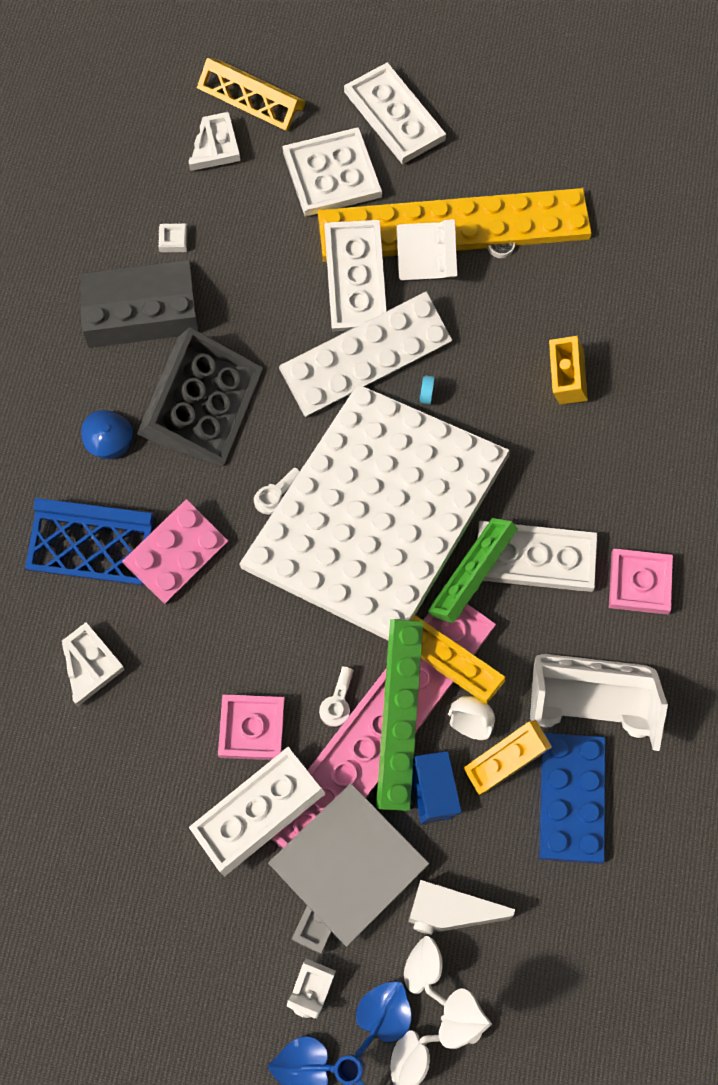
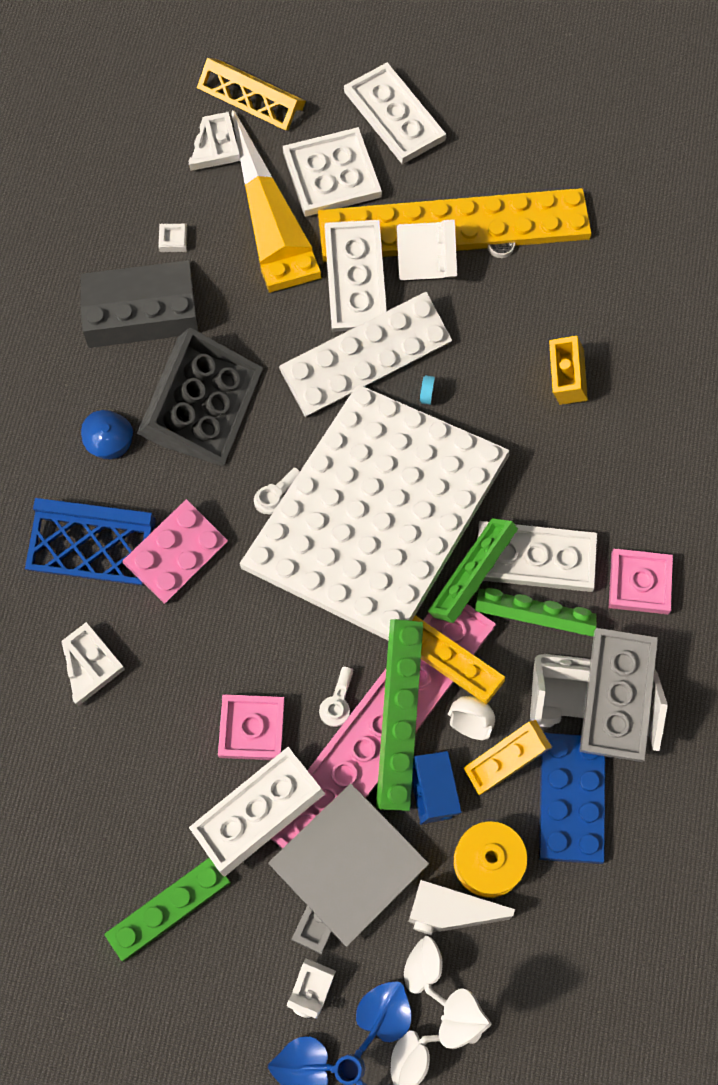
none -> bright green plate [104,857,231,963]
none -> yellow plate [231,110,321,293]
none -> yellow wheel [453,821,527,898]
none -> bright green plate [475,588,597,637]
none -> light grey plate [580,628,658,762]

